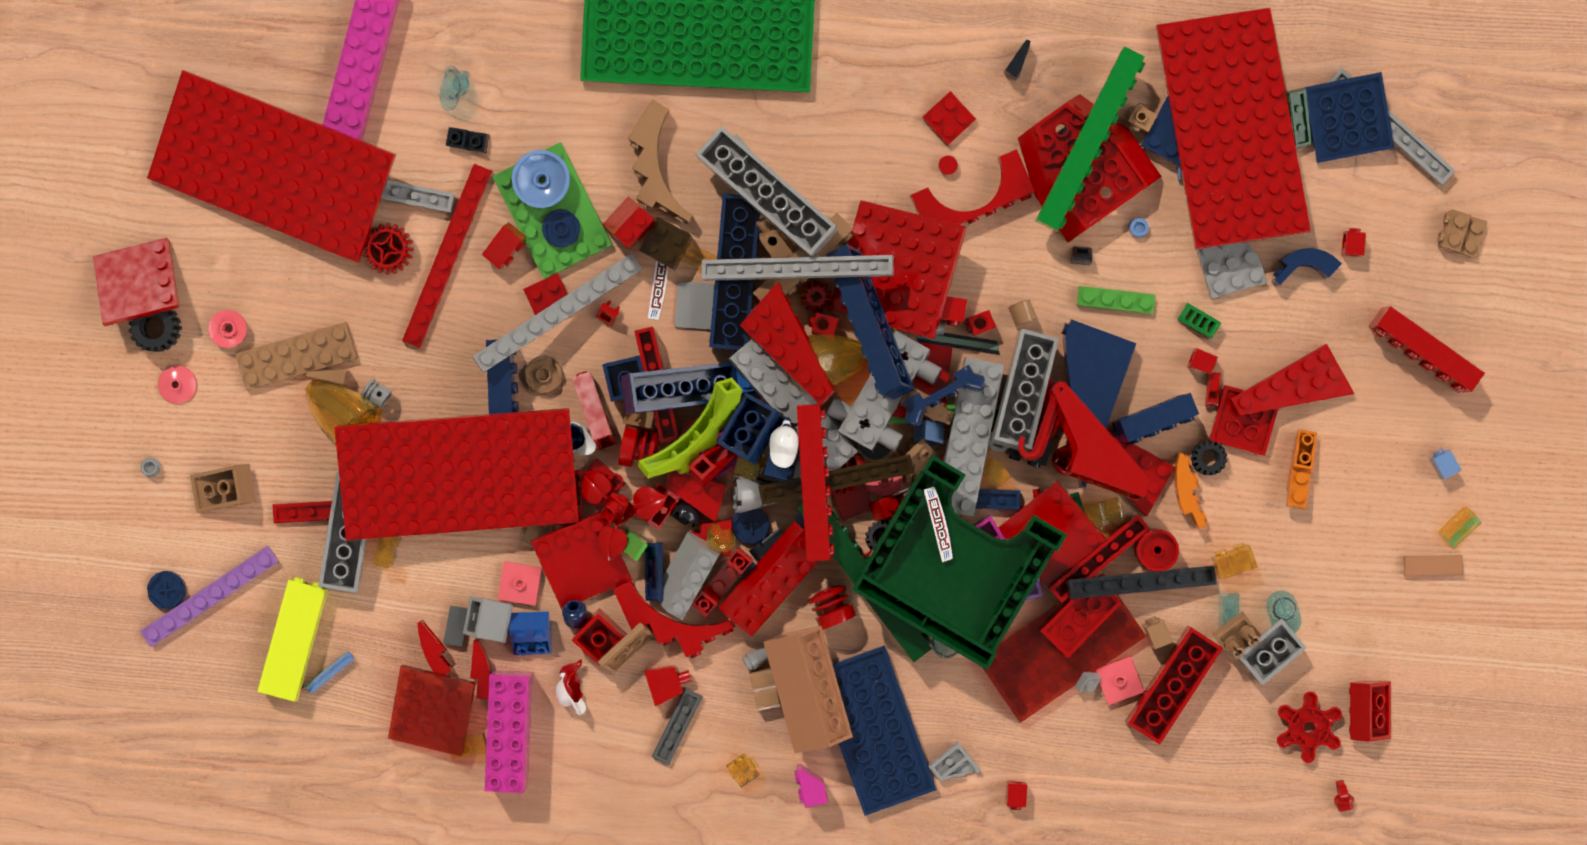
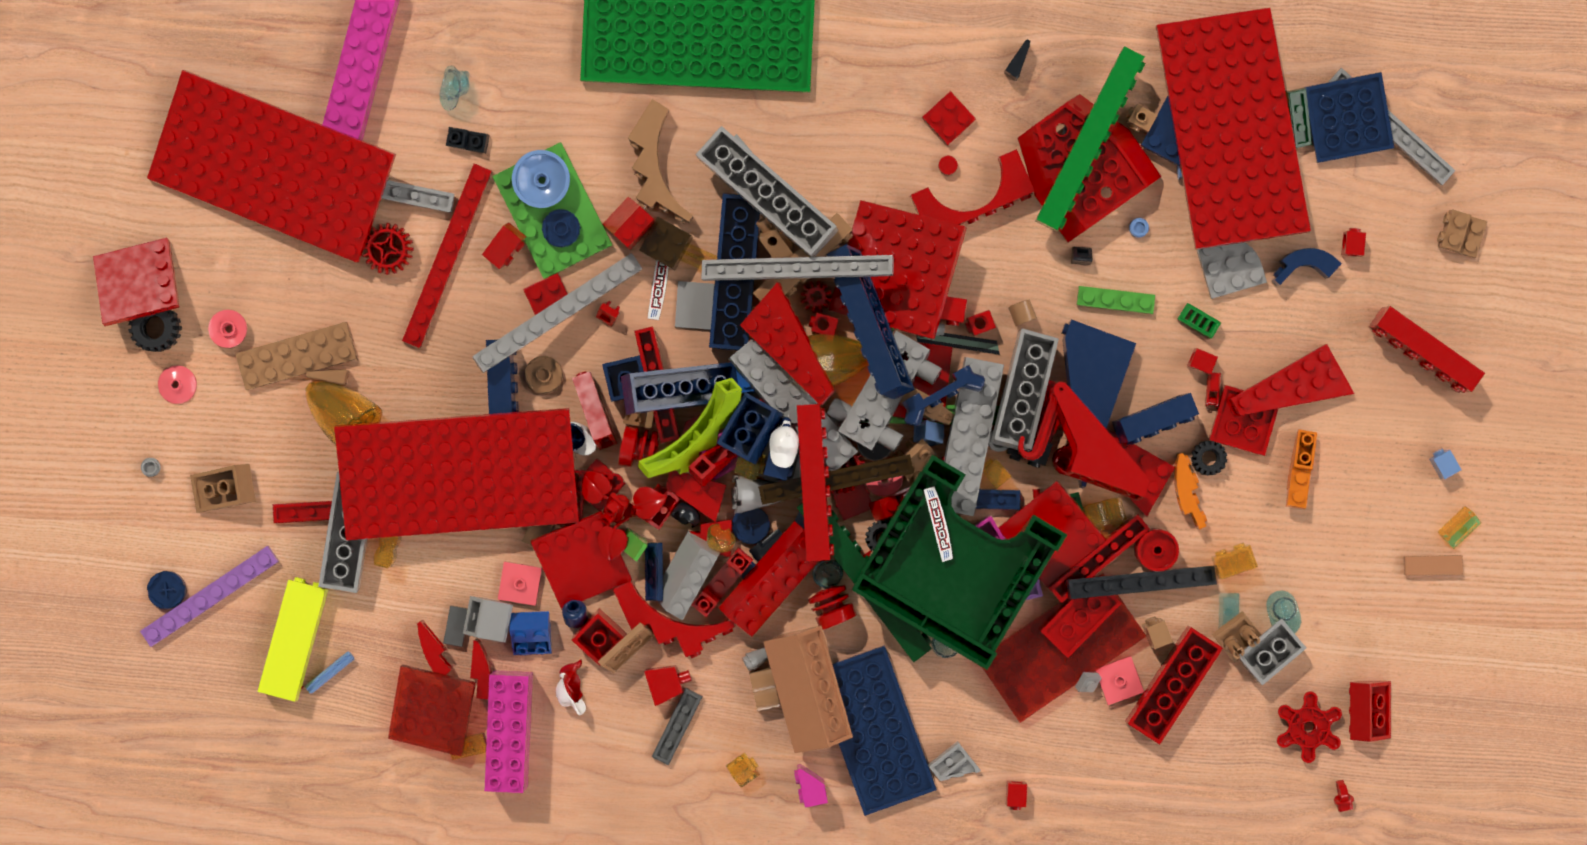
light grey piece [360,378,393,410] -> none
none -> clear light blue hair [812,559,844,589]

